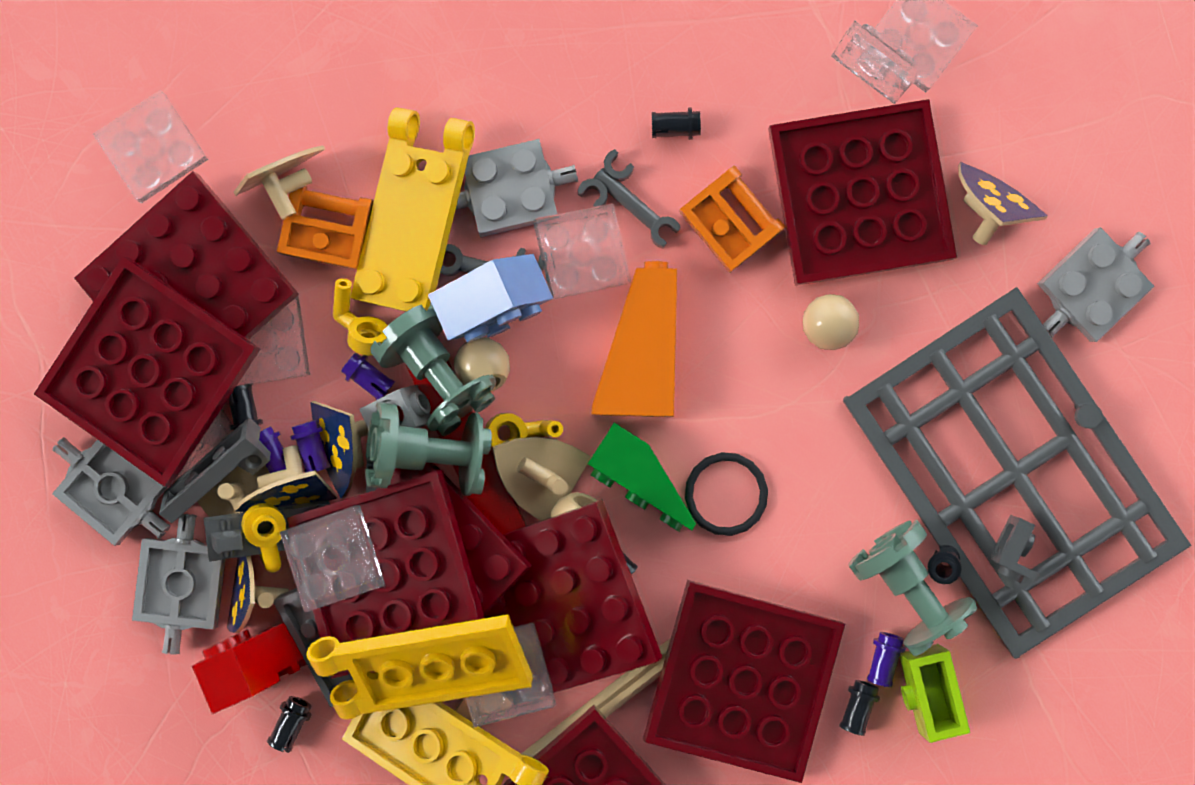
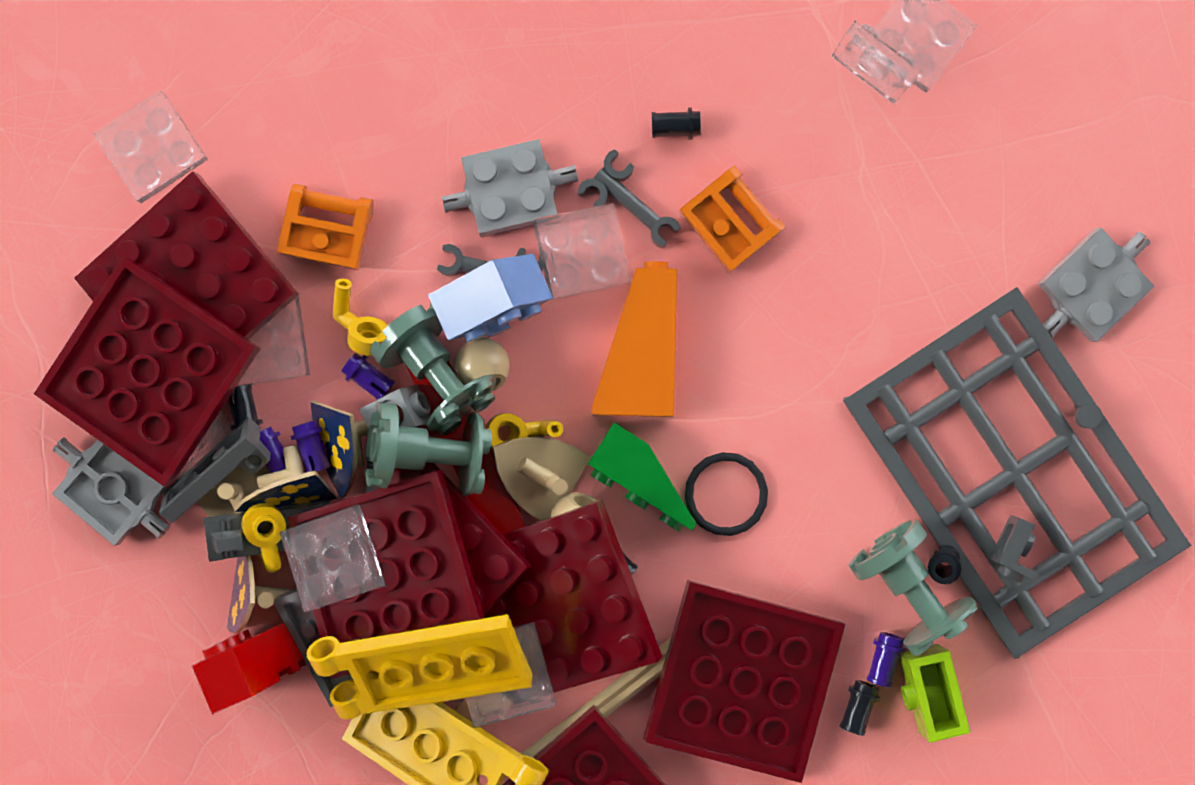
light grey plate [132,514,226,654] -> none
tan shield [234,145,325,220] -> none
black pin [267,696,312,753] -> none
yellow hinge [351,107,475,312] -> none
dark red plate [768,99,957,286] -> none
tan piece [803,294,859,350] -> none
shield [958,162,1048,245] -> none

